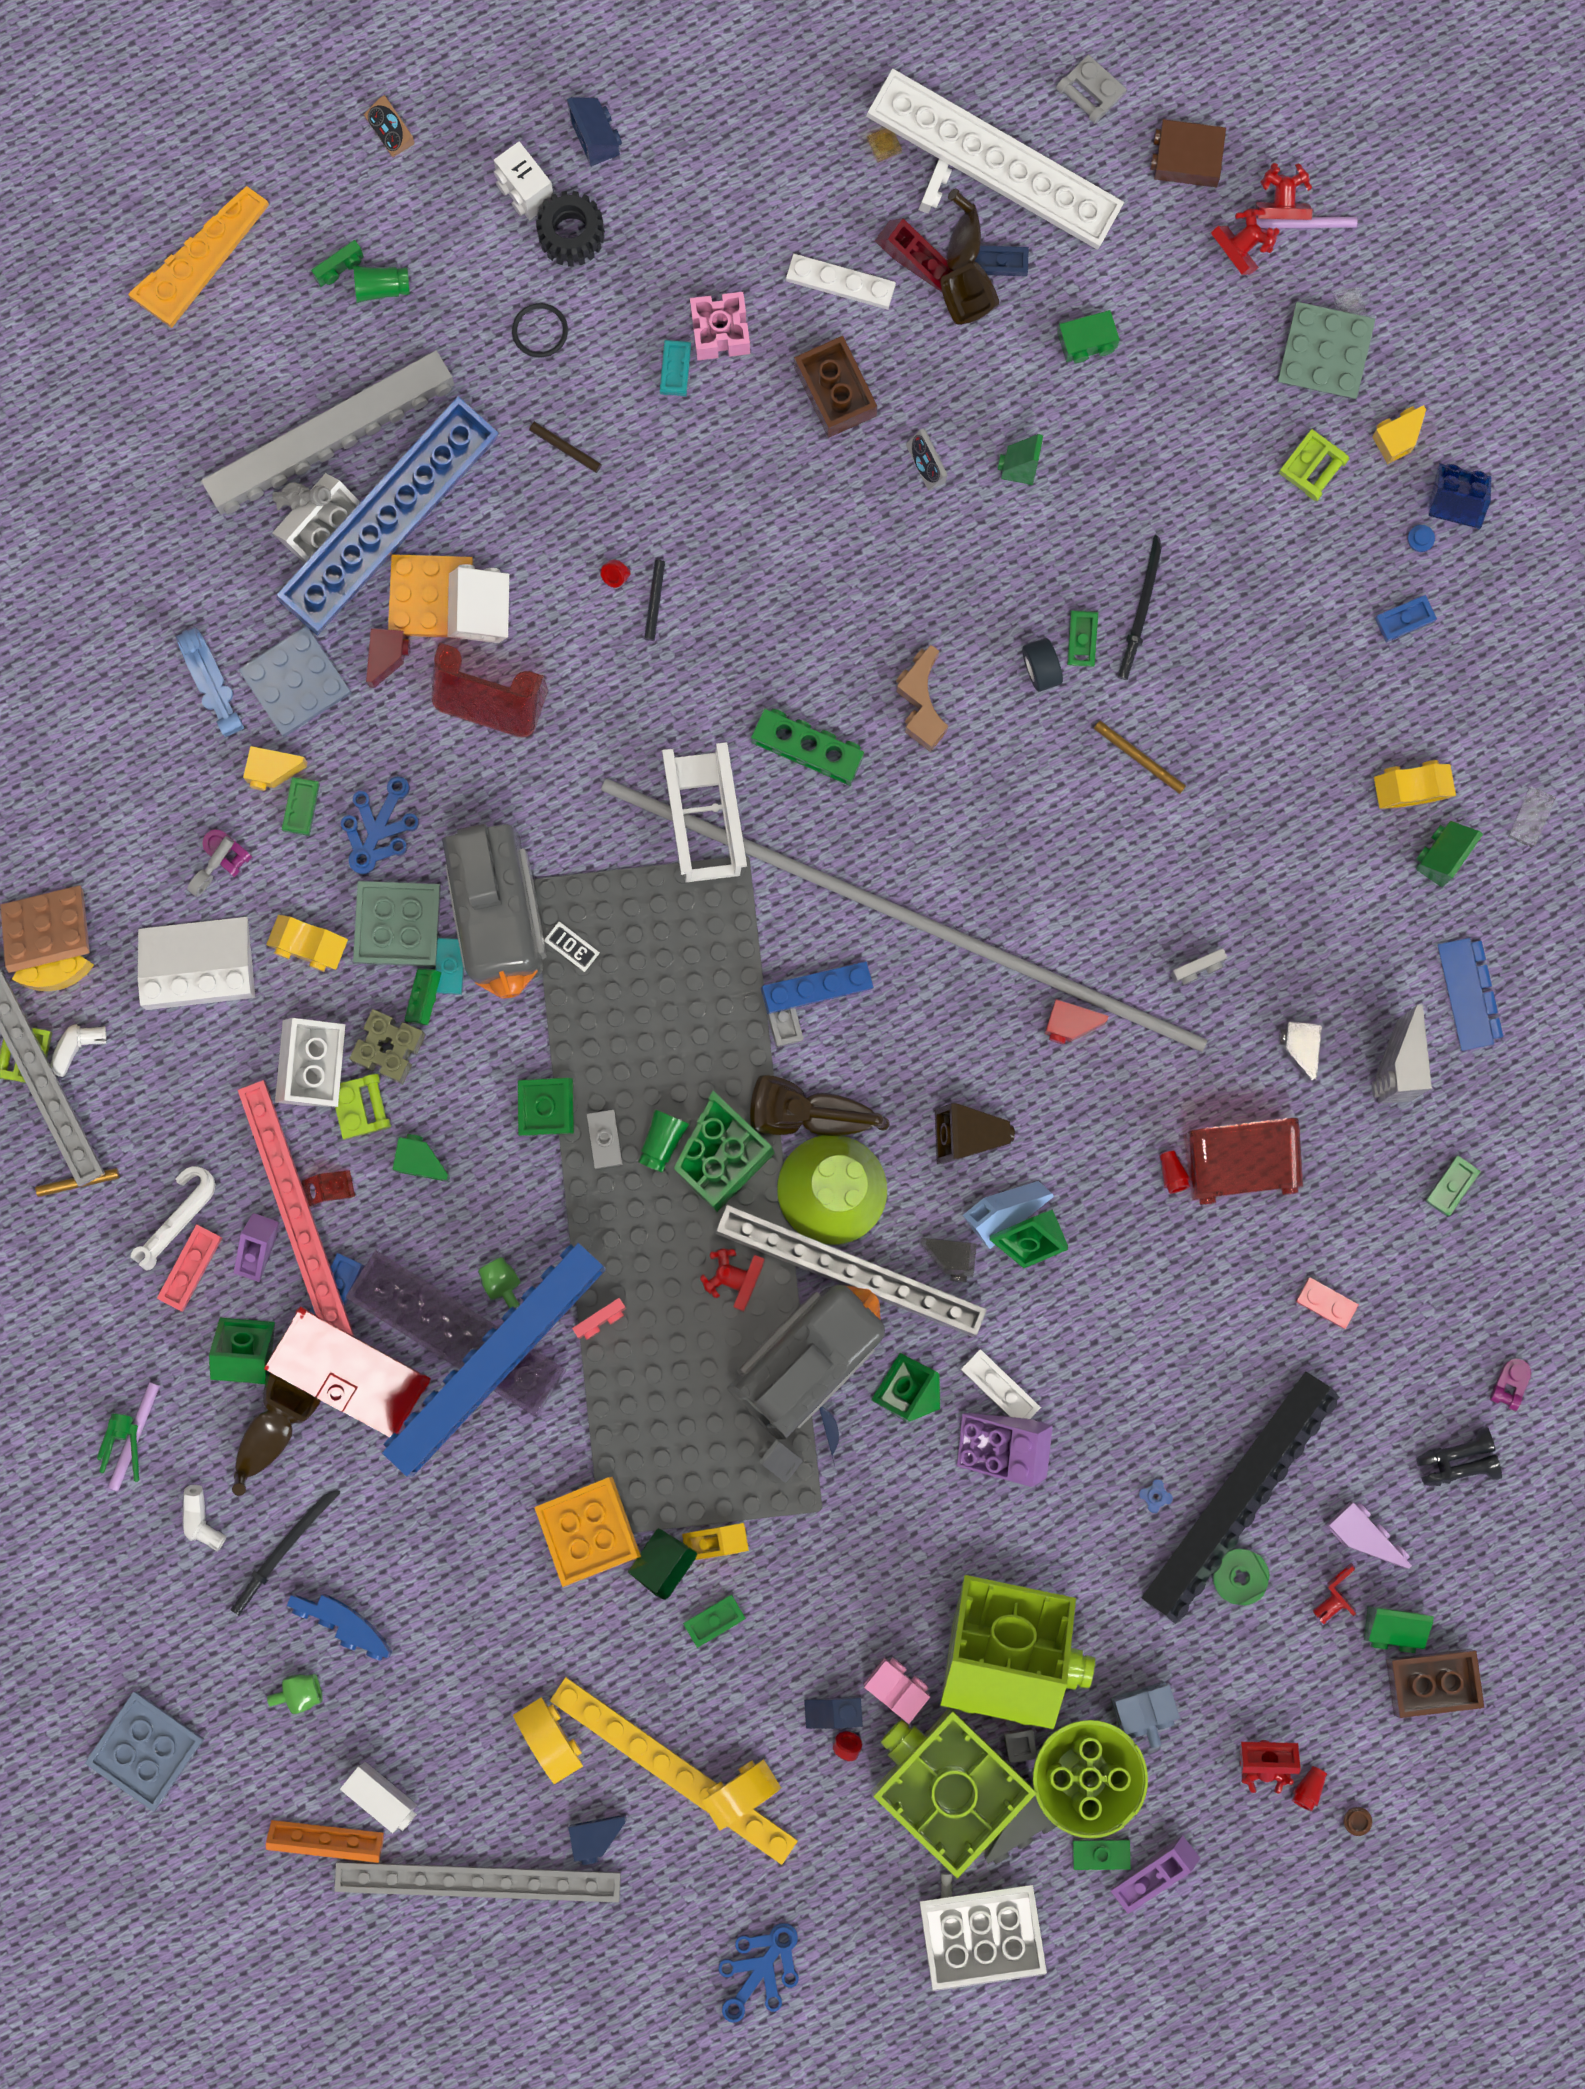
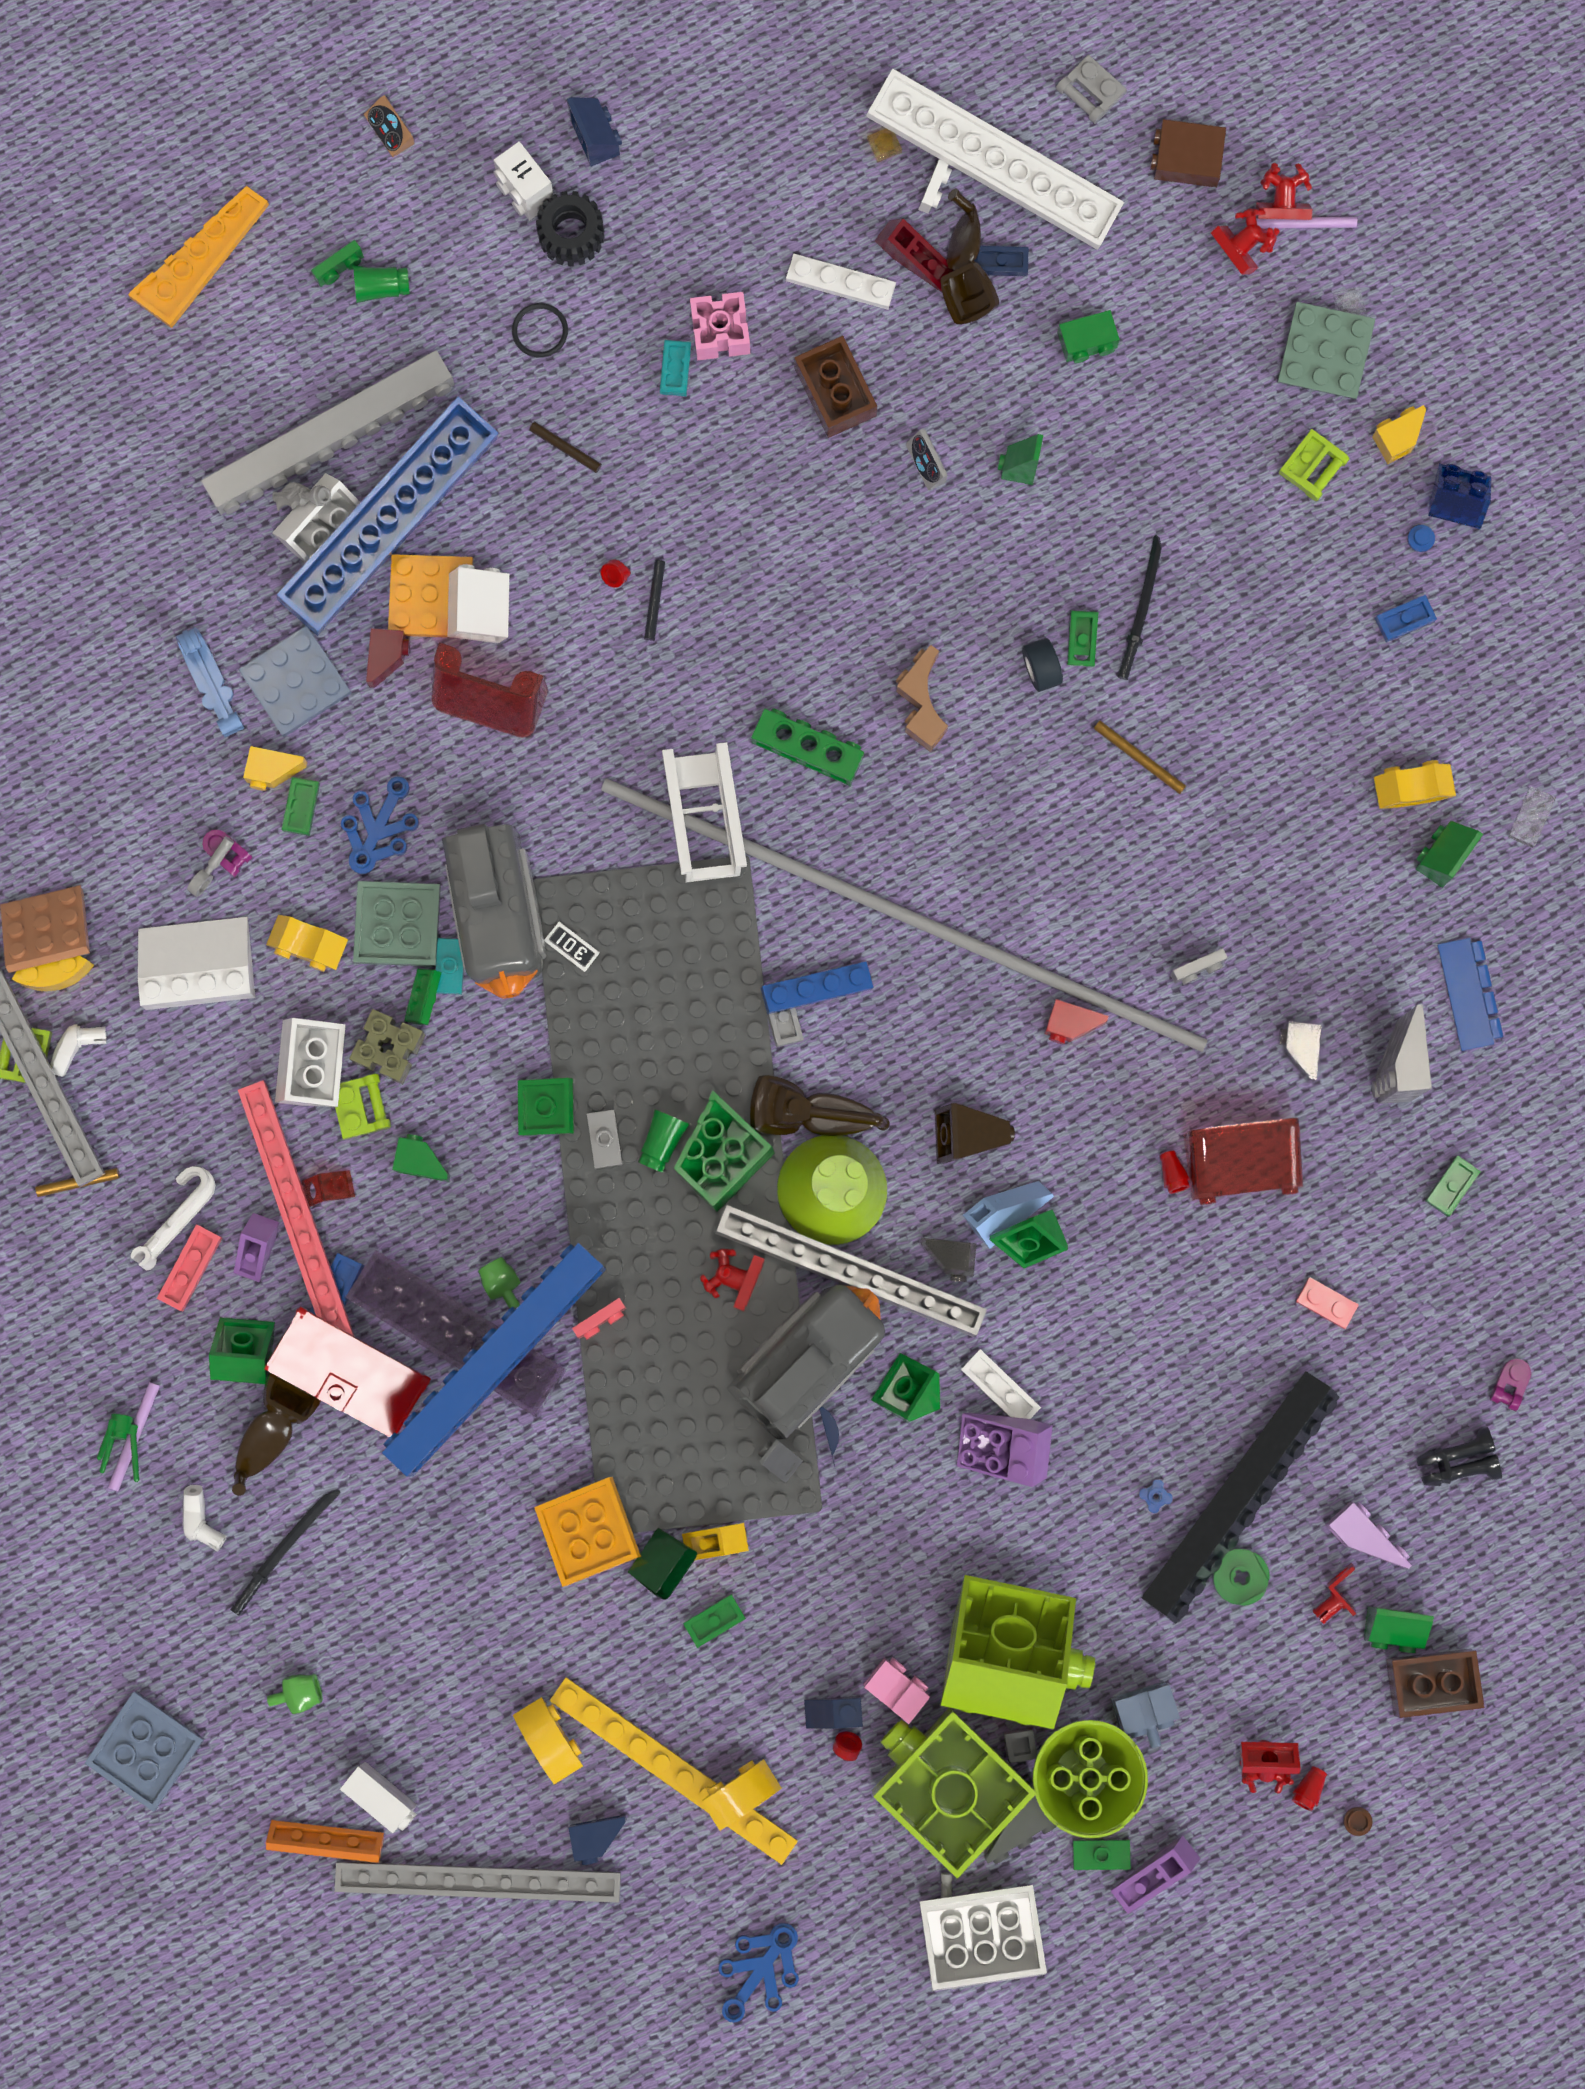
blue slope [287,1594,392,1661] -> none

